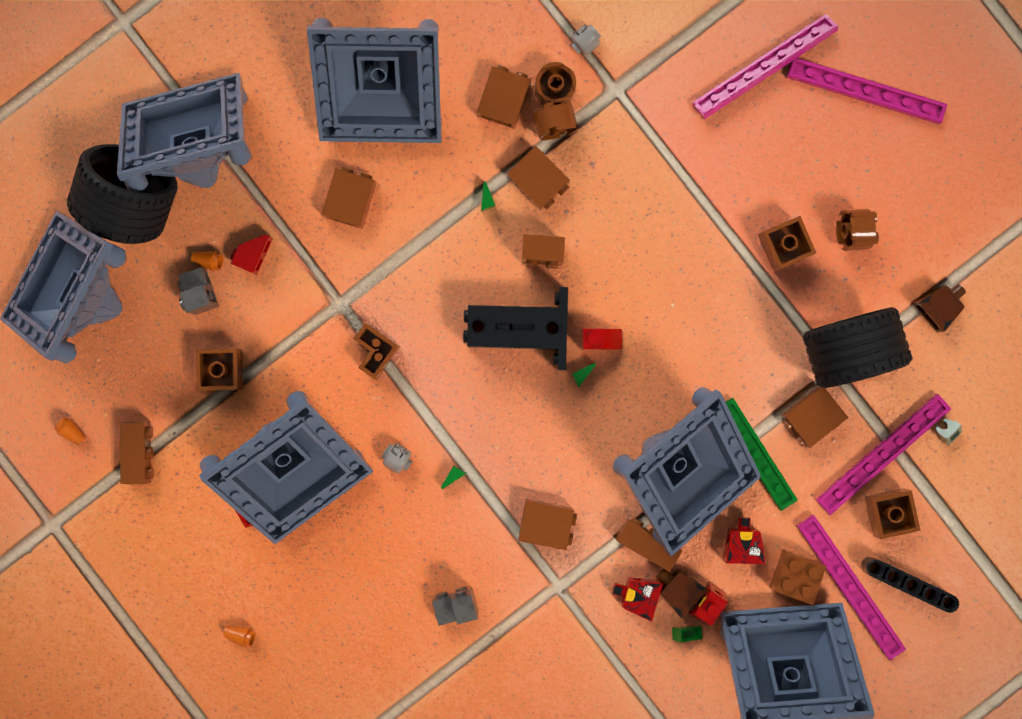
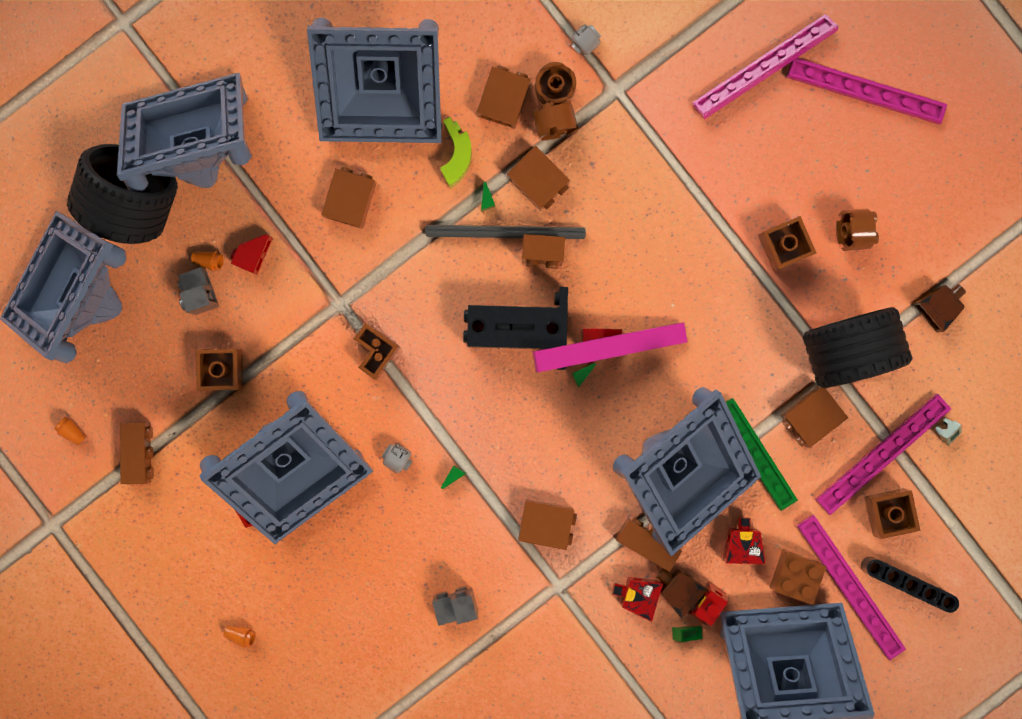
none -> dark grey axle [425,225,586,239]
none -> lime arch [440,117,472,189]
none -> dark pink tile [532,322,688,372]

